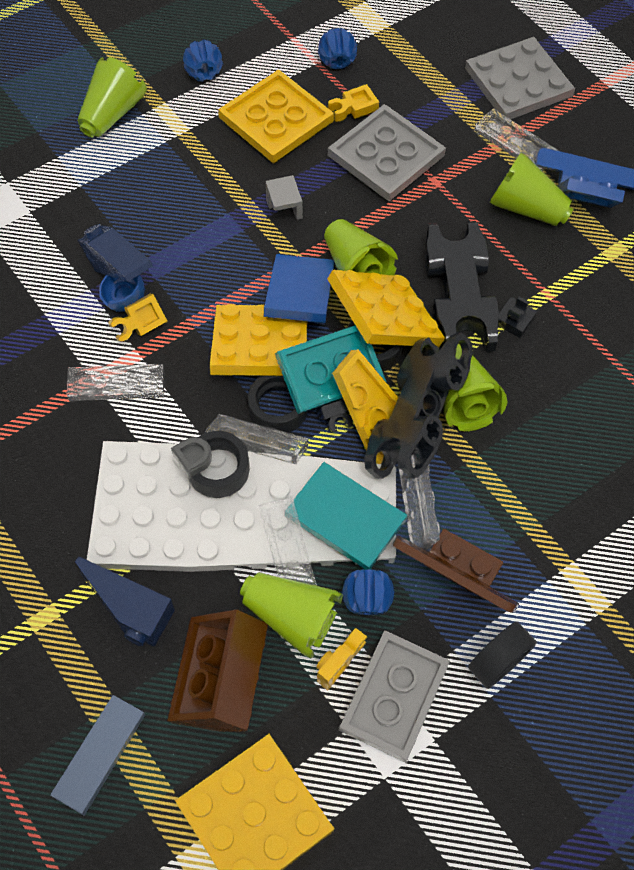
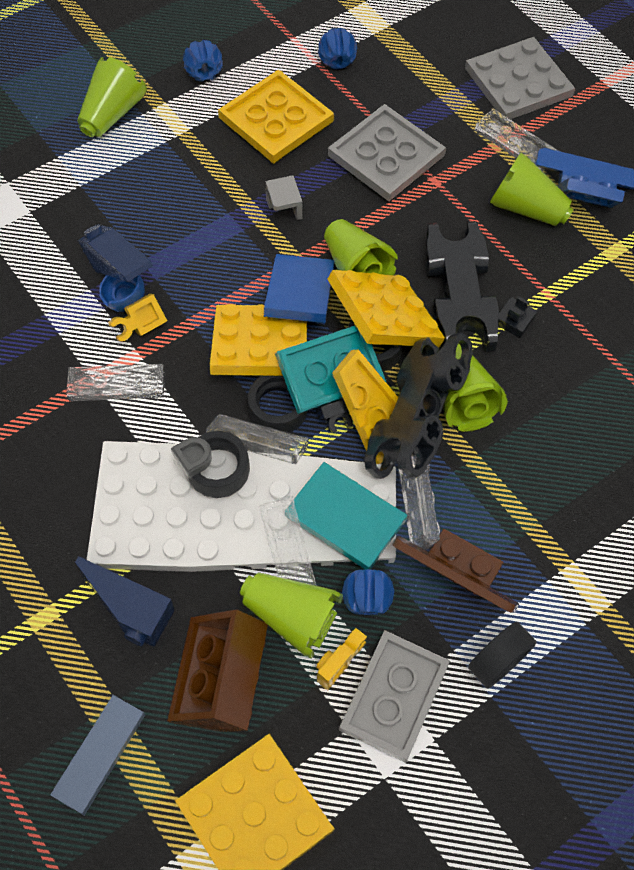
yellow plate [328,84,379,122] -> none

